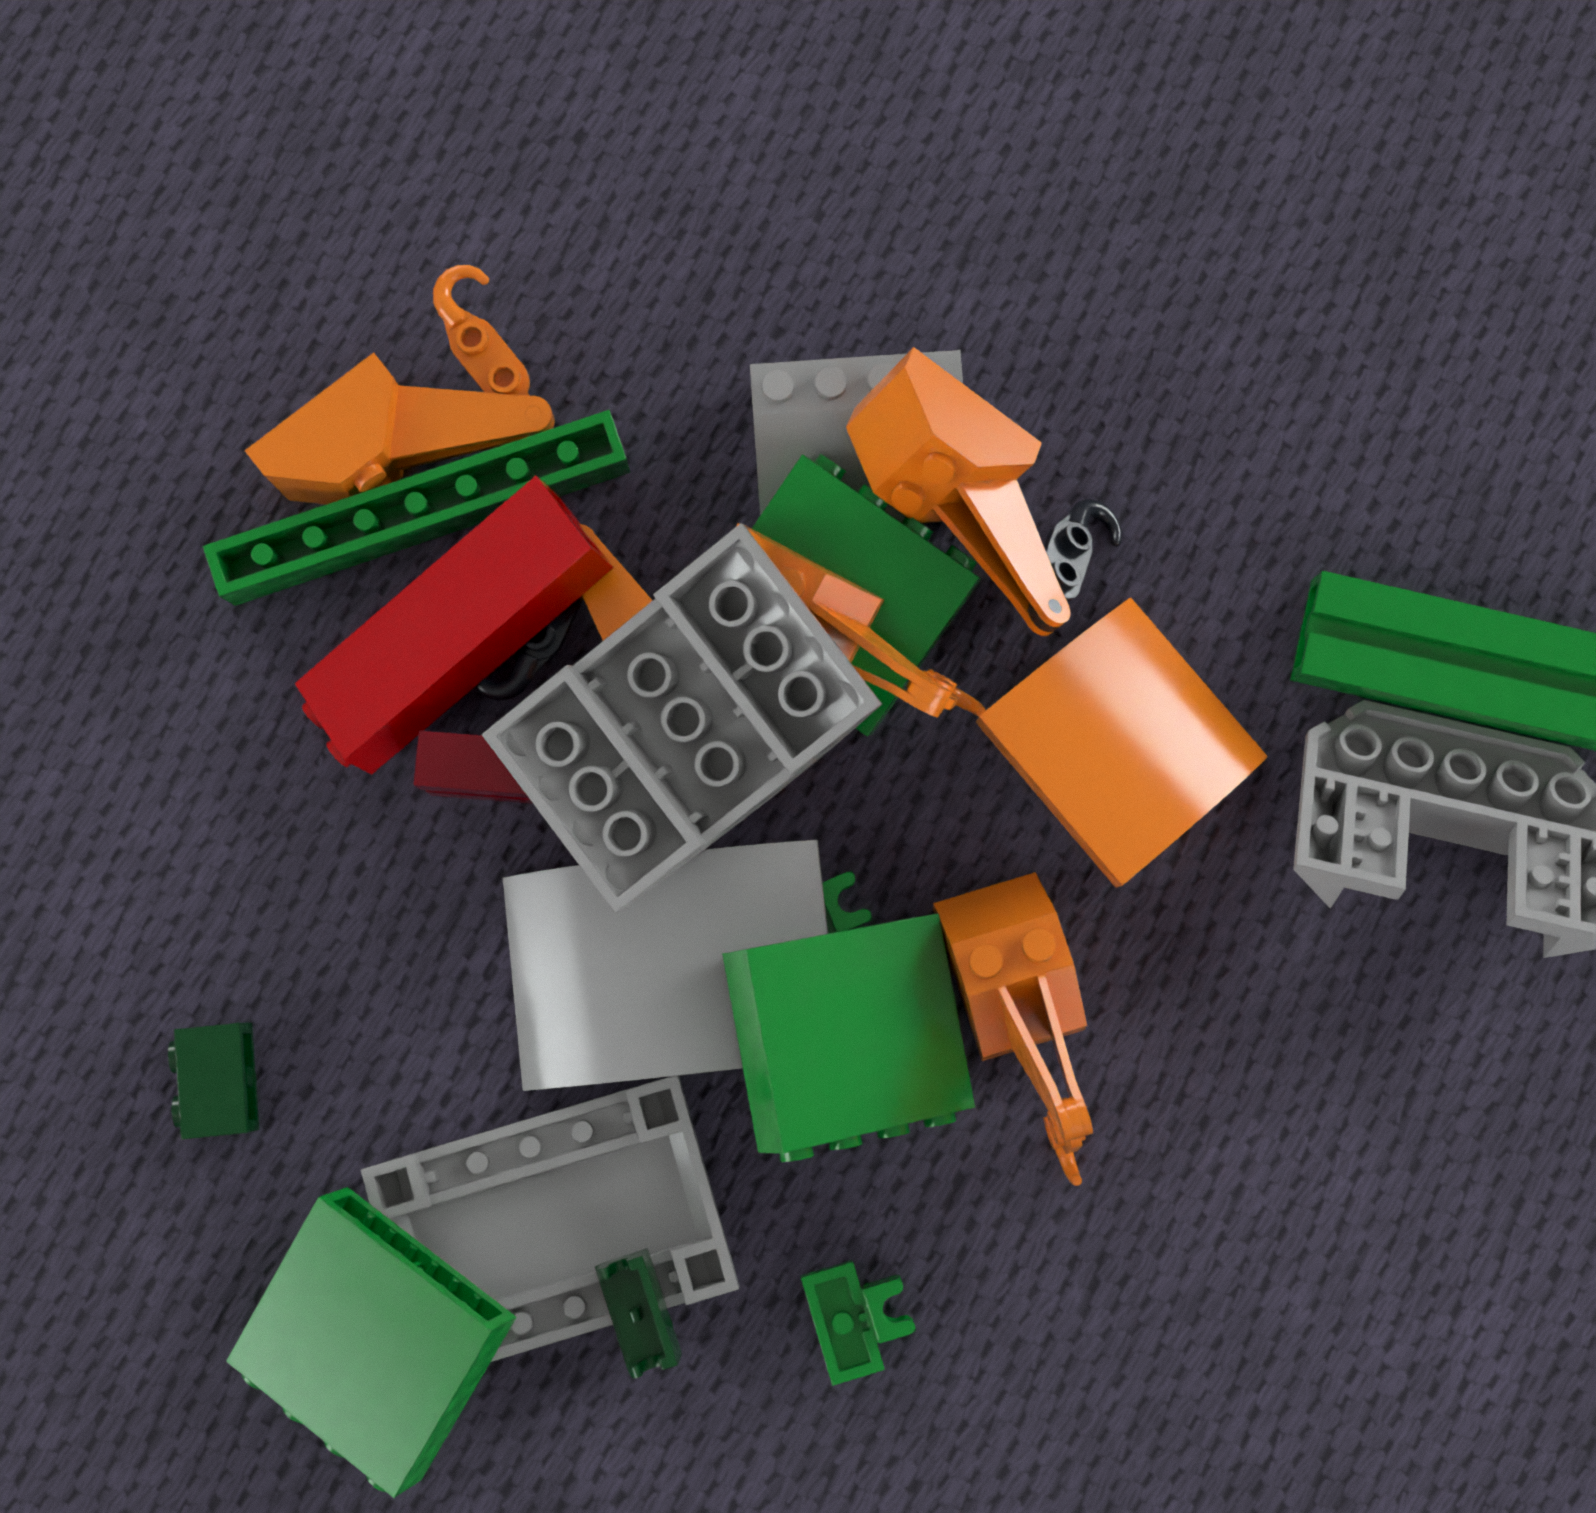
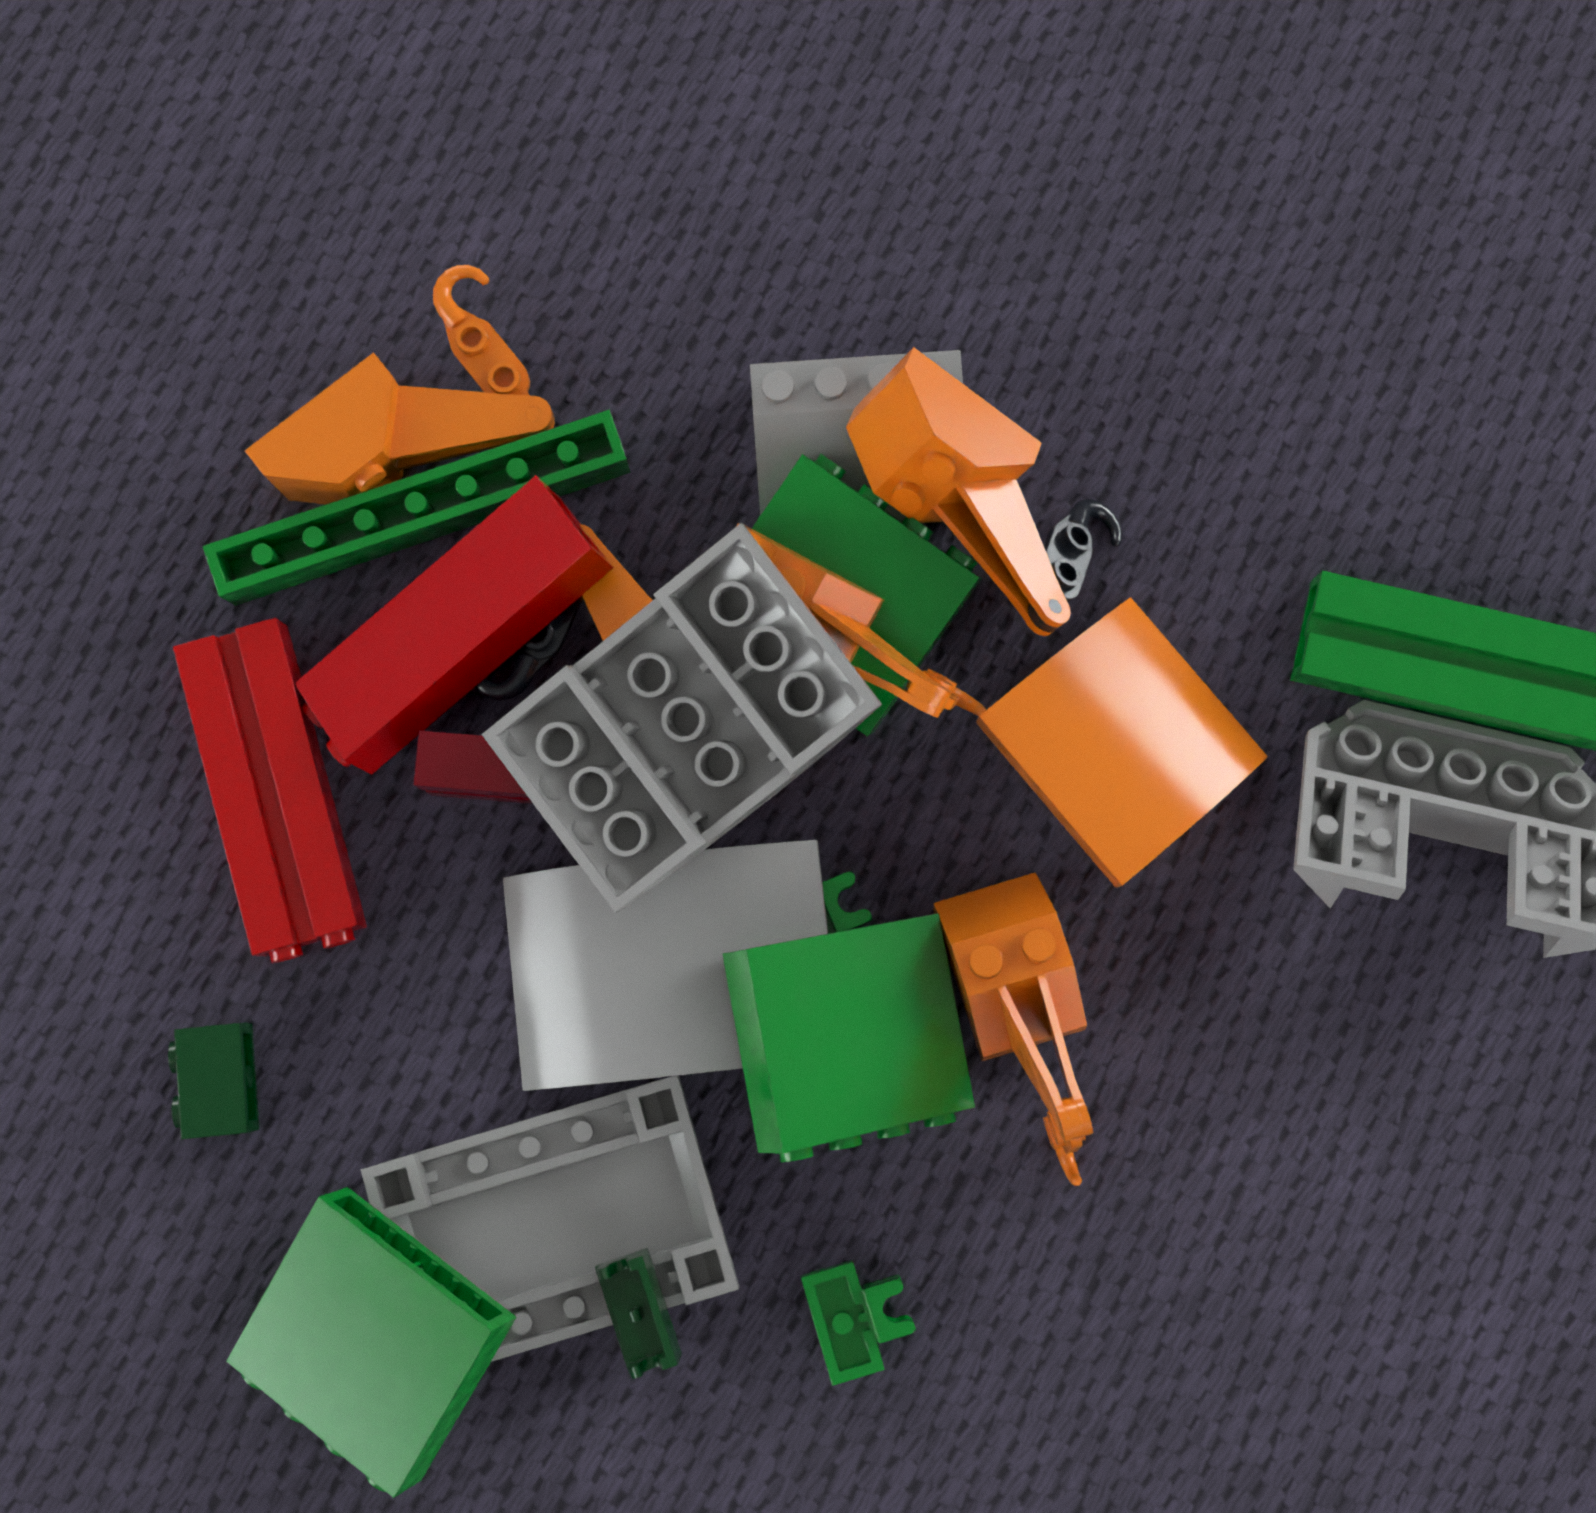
none -> red brick [173,617,367,964]

